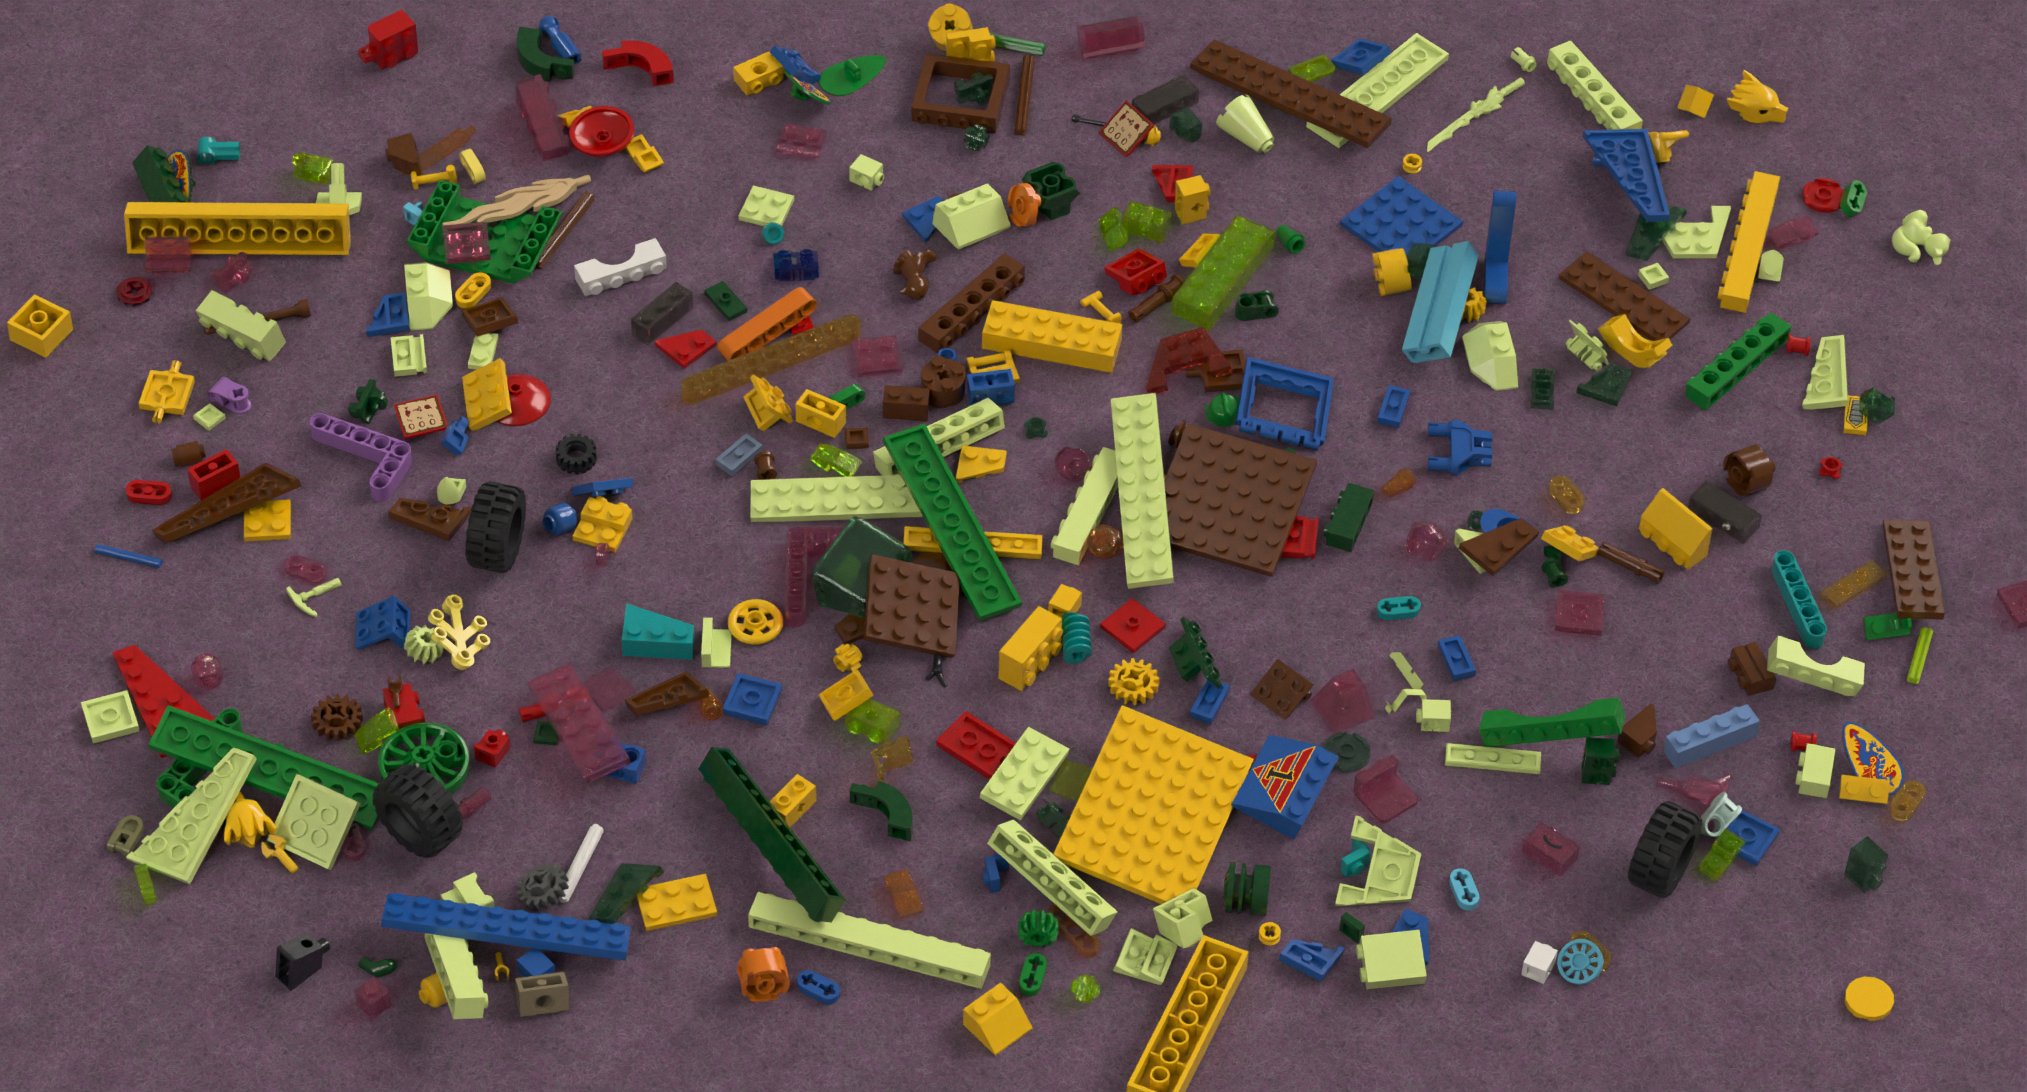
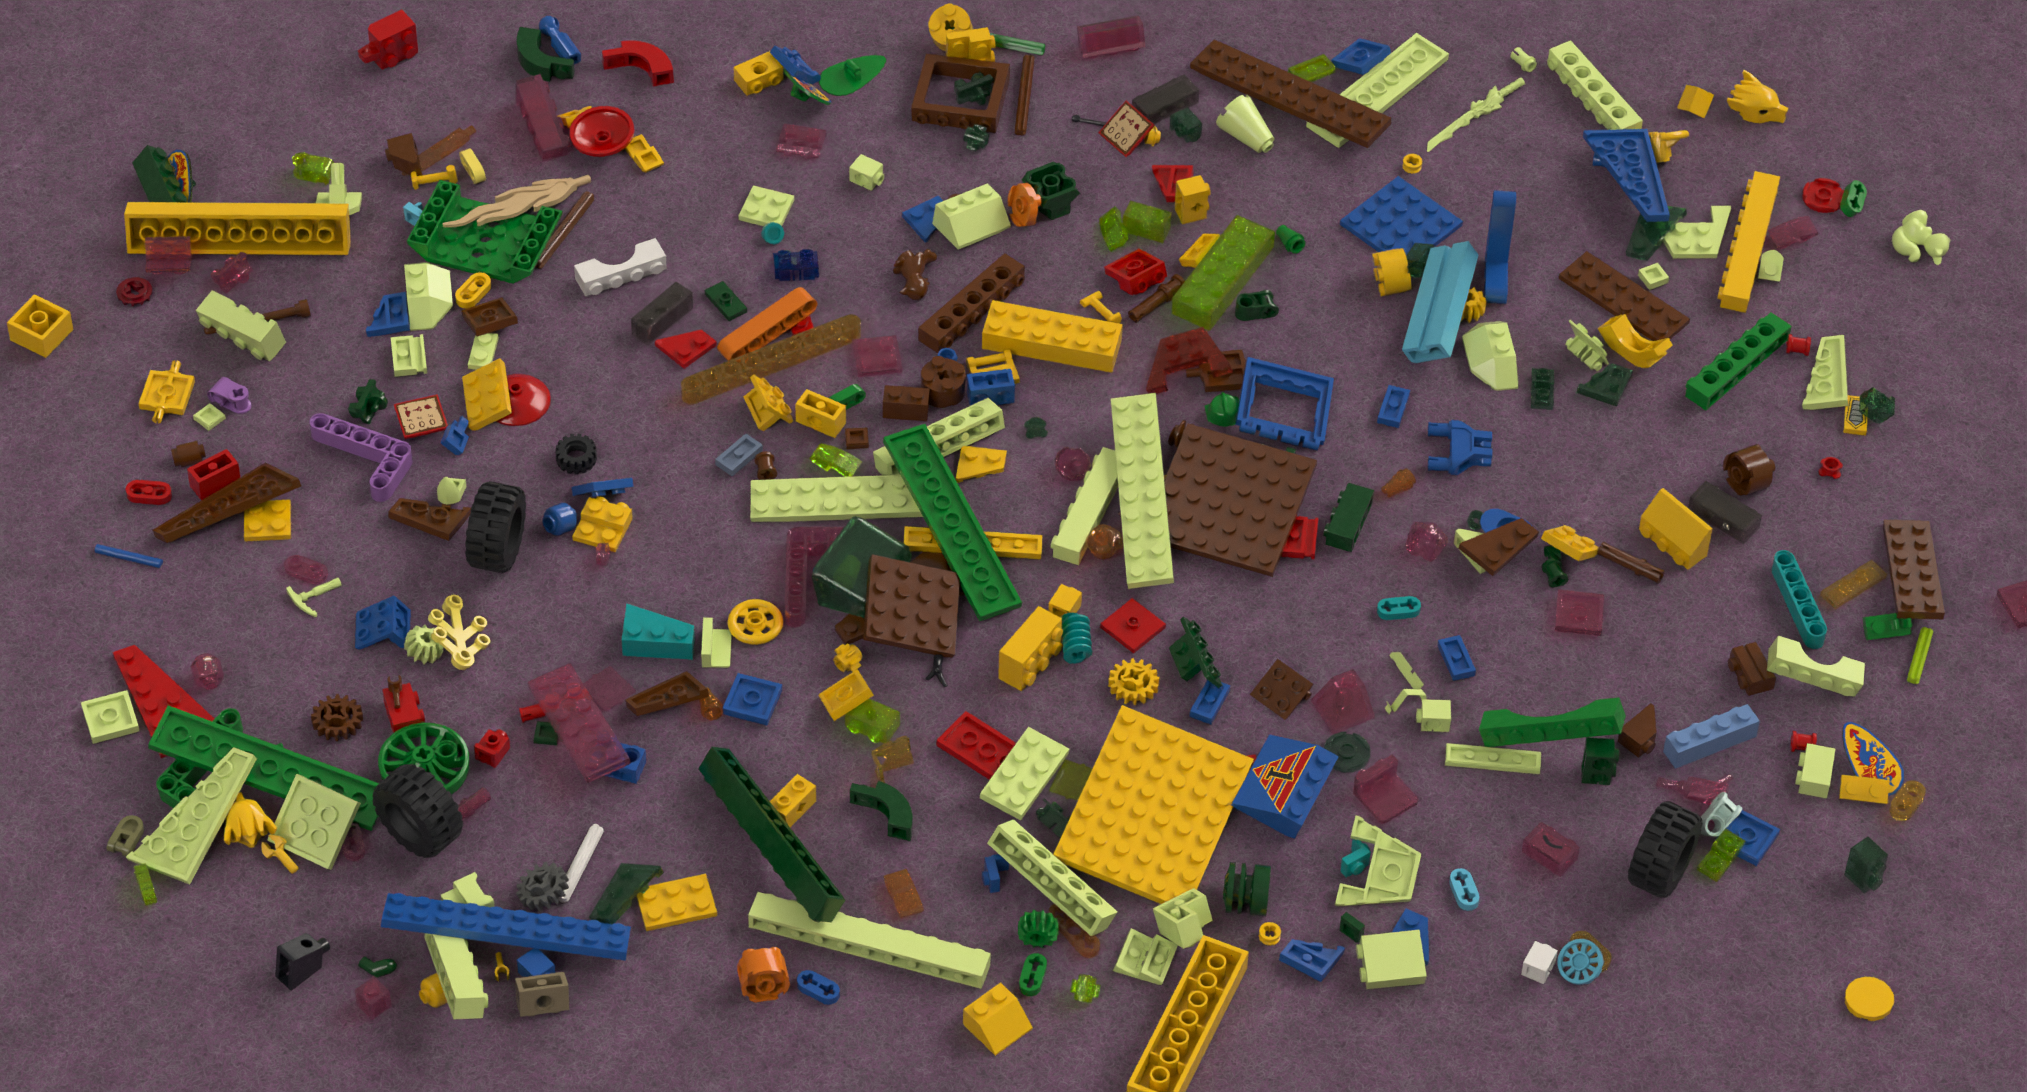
teal piece [196,137,240,164] -> none
clear neon green slope [355,707,399,755] -> none
clear pink plate [442,222,491,264] -> none
clear yellow plate [1549,475,1585,514] -> none

